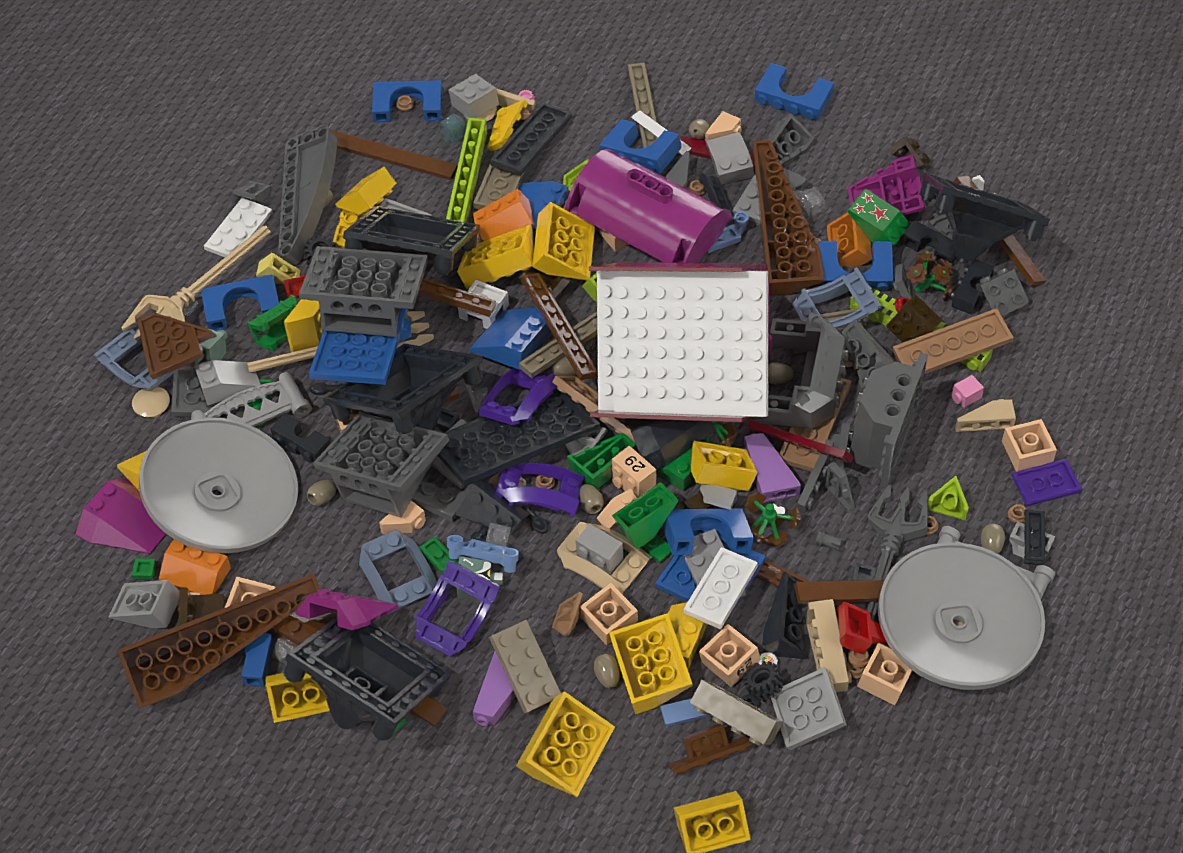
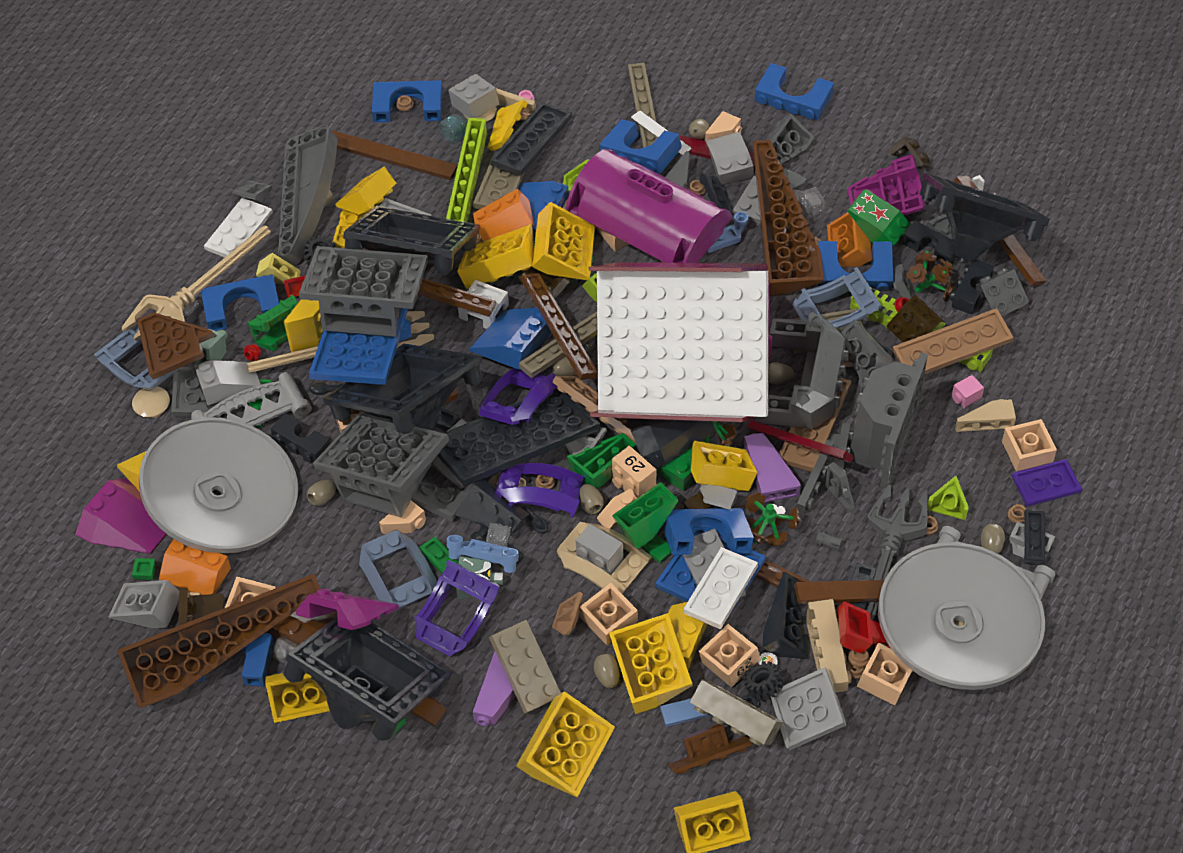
none -> red plate [244,344,261,362]

